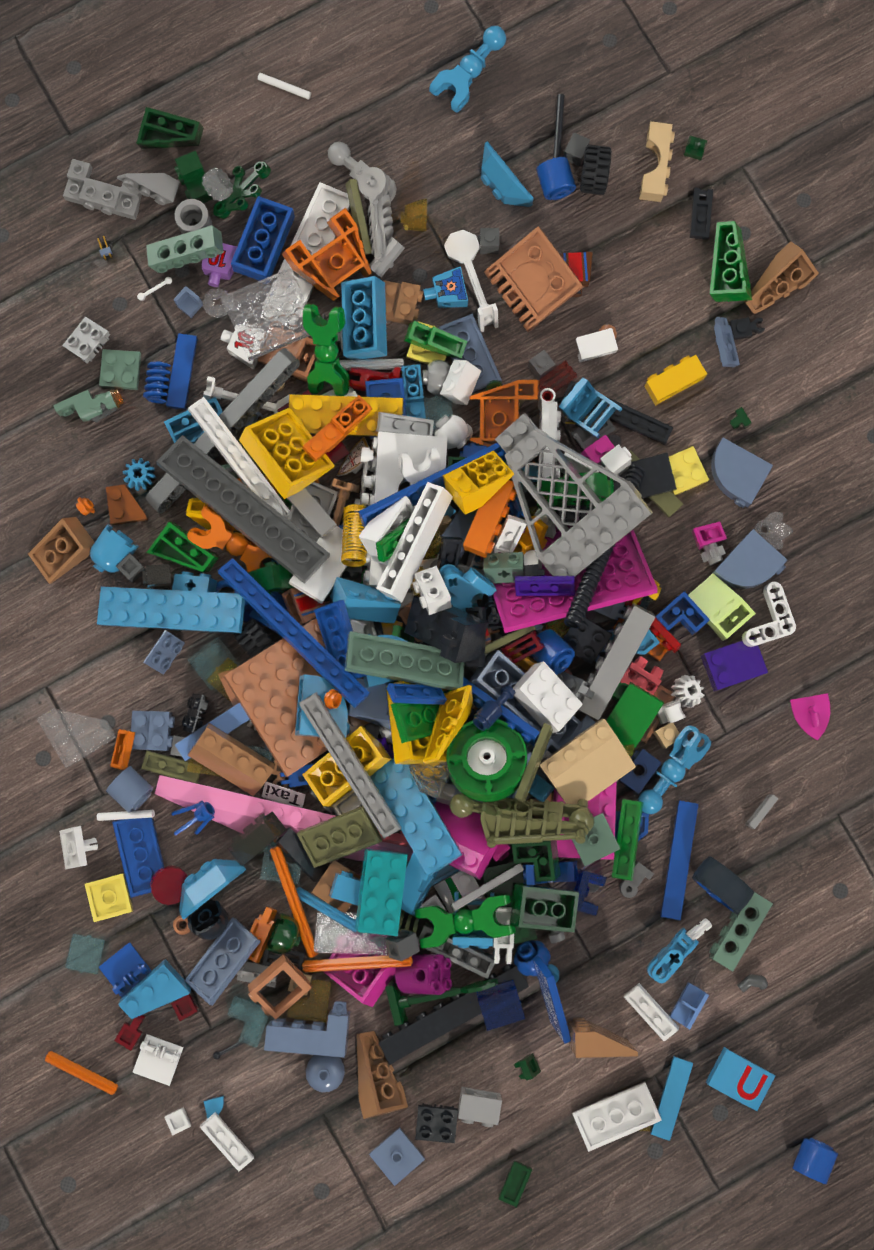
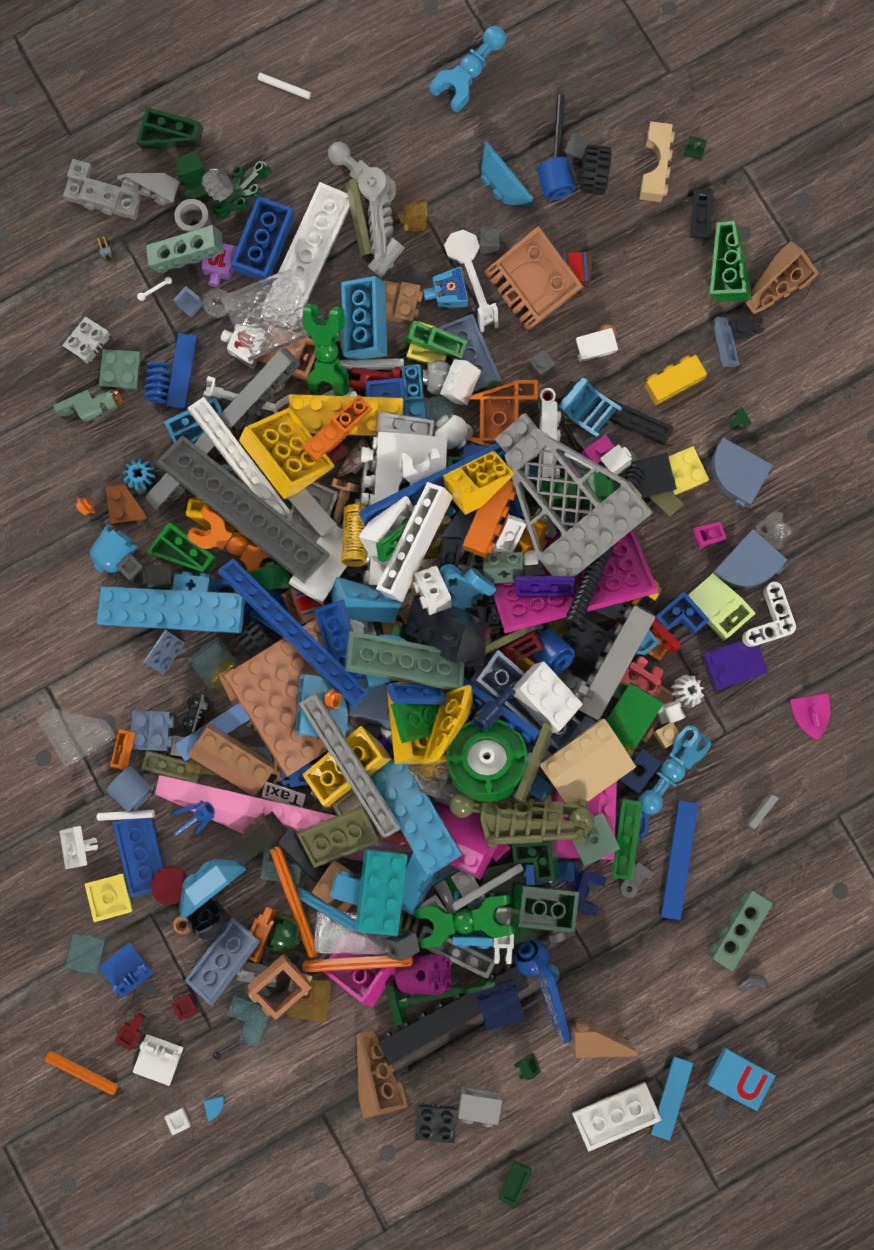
medium nougat slope [28,517,95,584] -> none
dark azure wedge [118,959,191,1019] -> none
white tile [200,1112,254,1172] -> none
sand blue hinge [264,1001,350,1058] -> none
orange wedge [282,208,372,301] -> none
sand blue cylinder [305,1055,345,1093] -> none
sand blue plate [369,1127,425,1186] -> none
clear red tile [539,360,577,393] -> none
white tile [624,983,679,1041] -> none
dark azure piece [646,928,699,983] -> none
medium blue panel [669,982,709,1030] -> none
white axle [682,918,712,944] -> none
black wheel [692,856,754,914] -> none
light grey gear [700,542,726,565] -> none
blue piece [792,1138,838,1185] -> none

